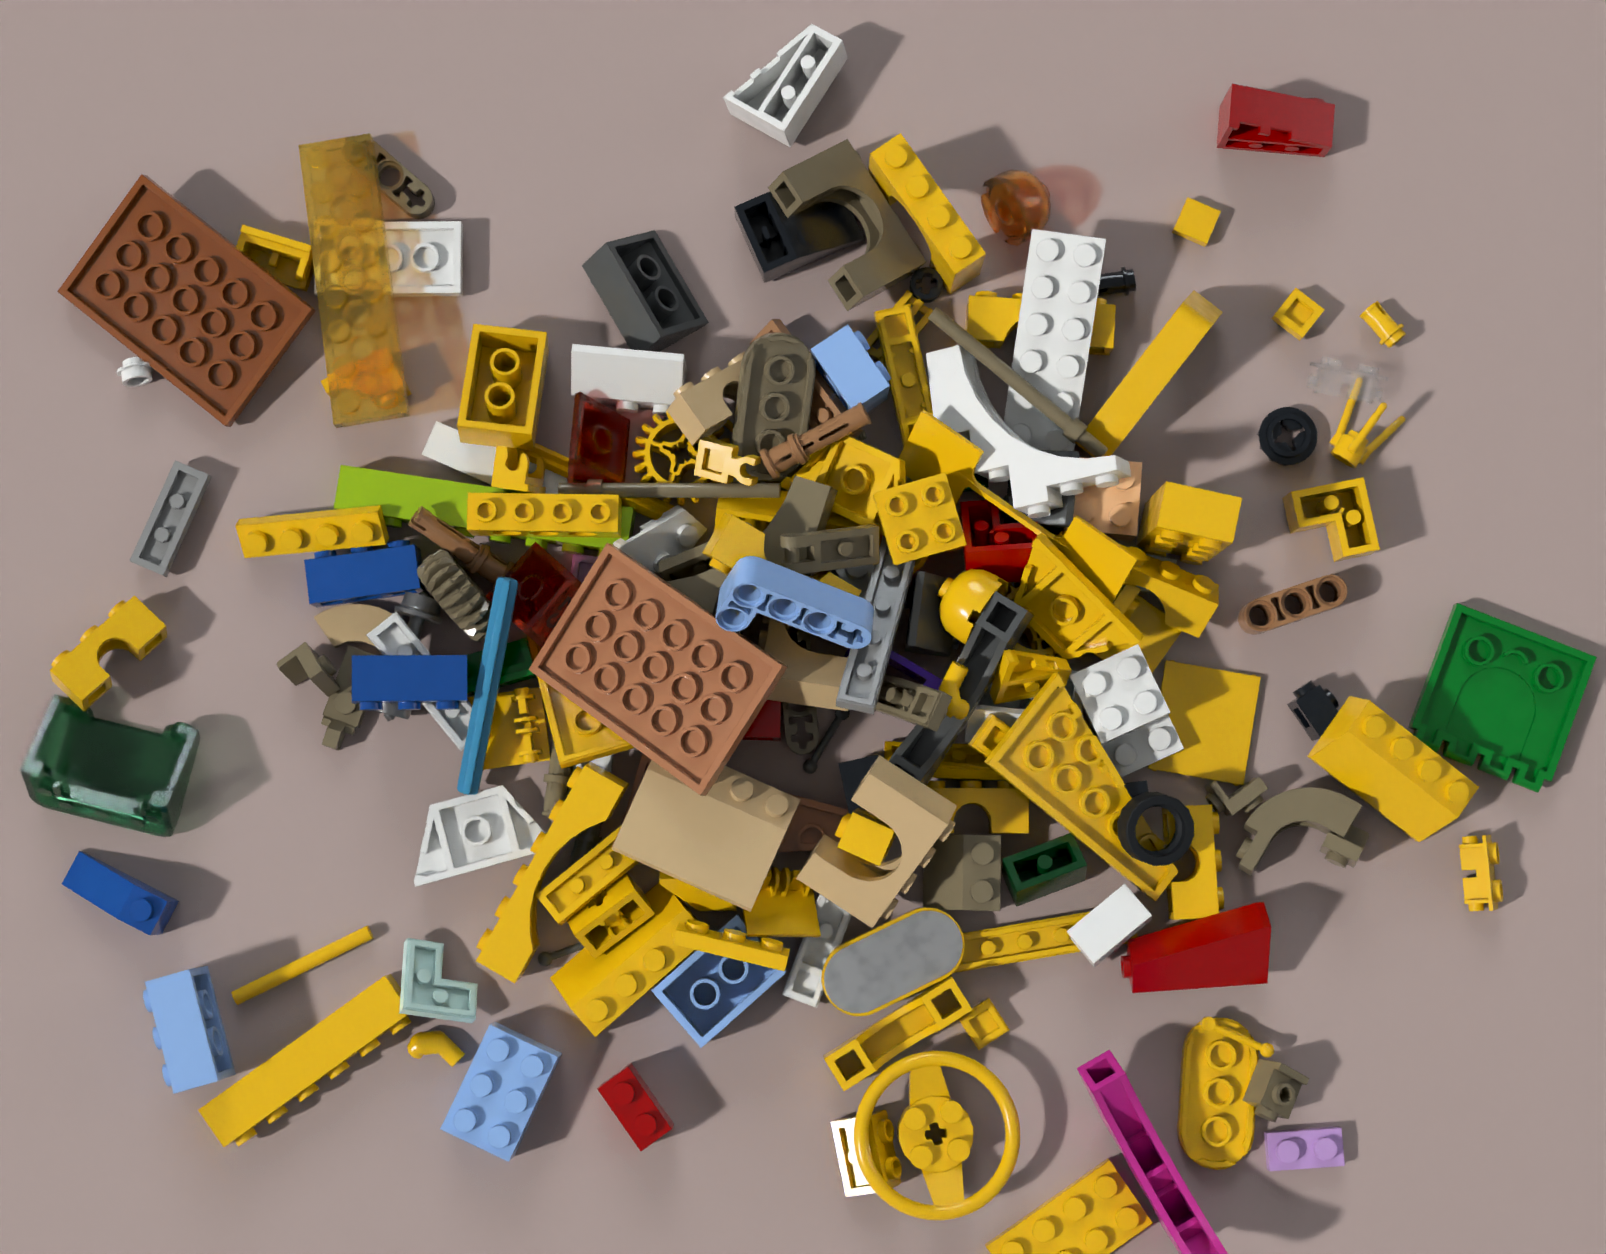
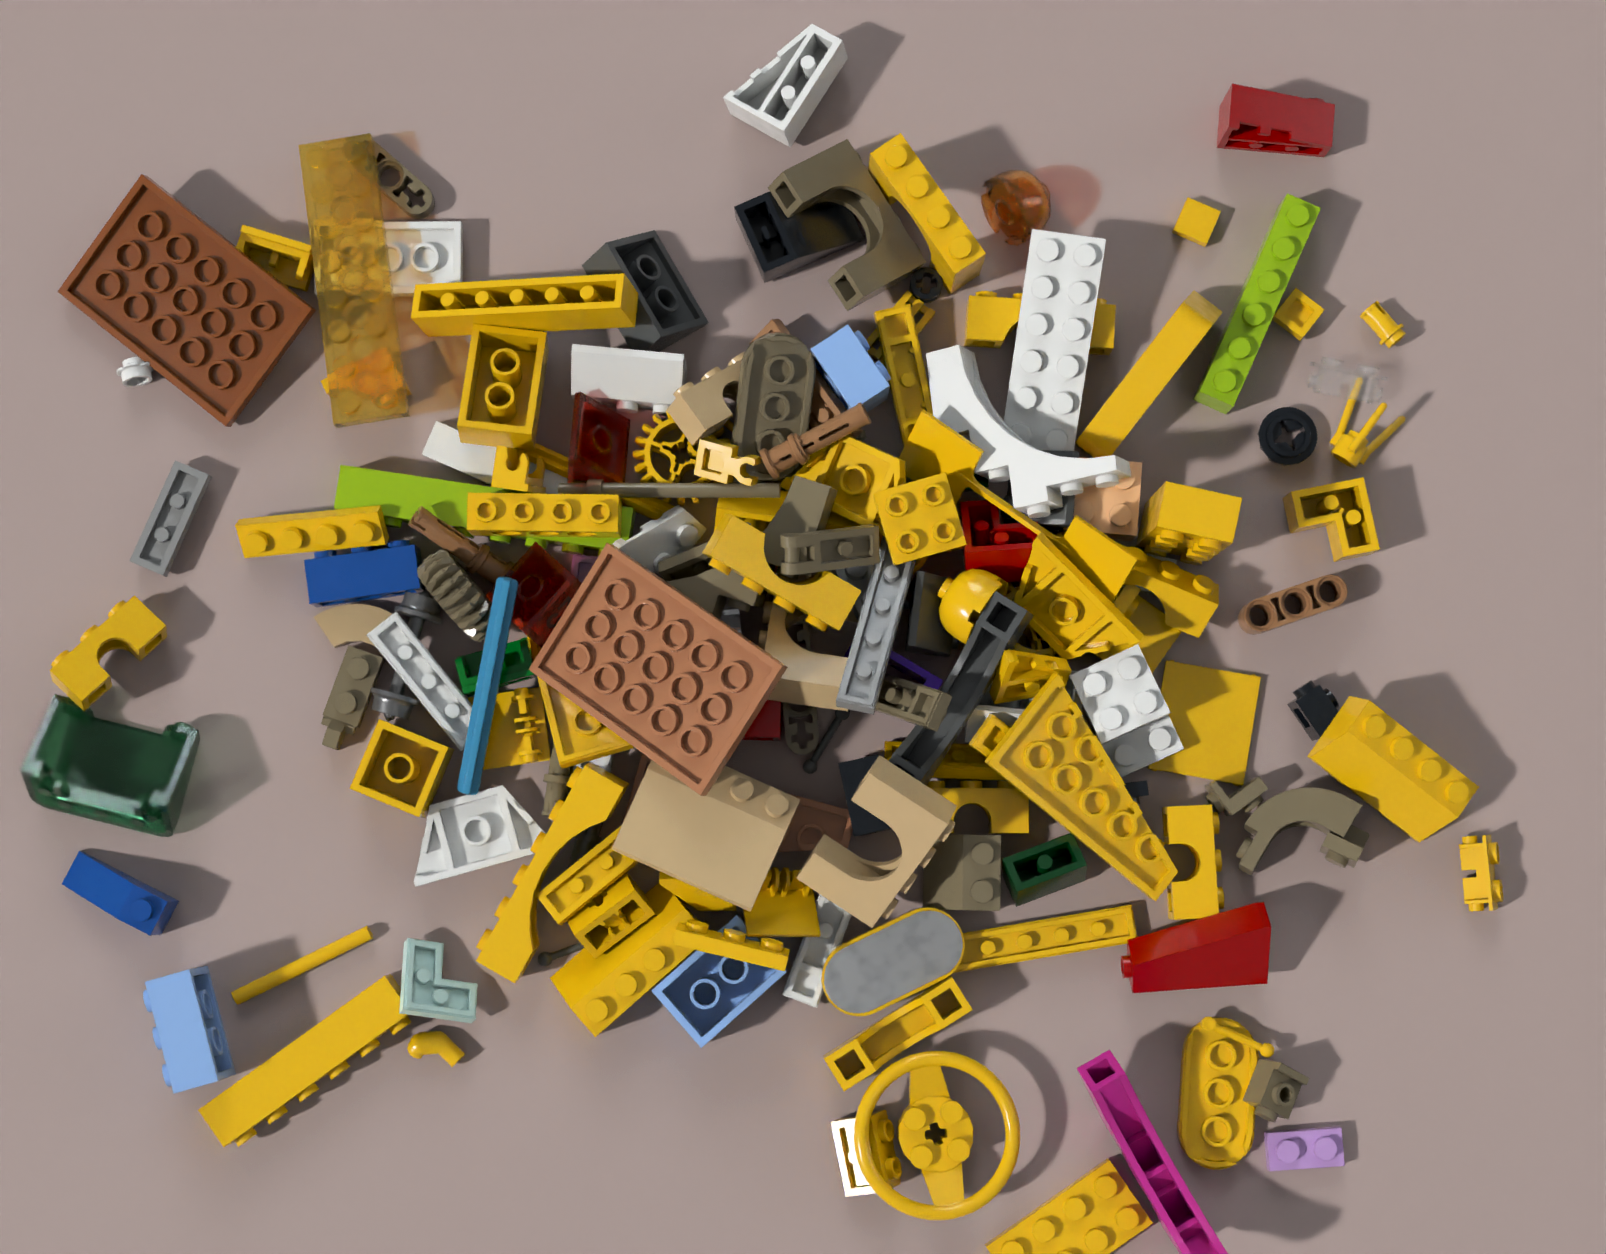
dark tan bracket [276,642,340,697] -> none
blue brick [352,655,467,711] -> none
light blue brick [440,1022,562,1162] -> none
red brick [597,1063,674,1151] -> none
light blue beam [715,556,874,649] -> none
yellow brick [835,807,896,866] -> none
dark tan bar [928,307,1109,457] -> none
yellow arm [939,661,970,720] -> none
yellow tile [958,998,1010,1050] -> none
white hinge [1067,884,1152,968] -> none
black pin [1098,267,1136,296] -> none
black tyre [1117,792,1194,866] -> none
green hinge [1408,603,1597,793] -> none
none -> yellow brick [349,719,455,818]
none -> yellow brick [411,273,639,337]
none -> lime brick [1193,193,1321,414]

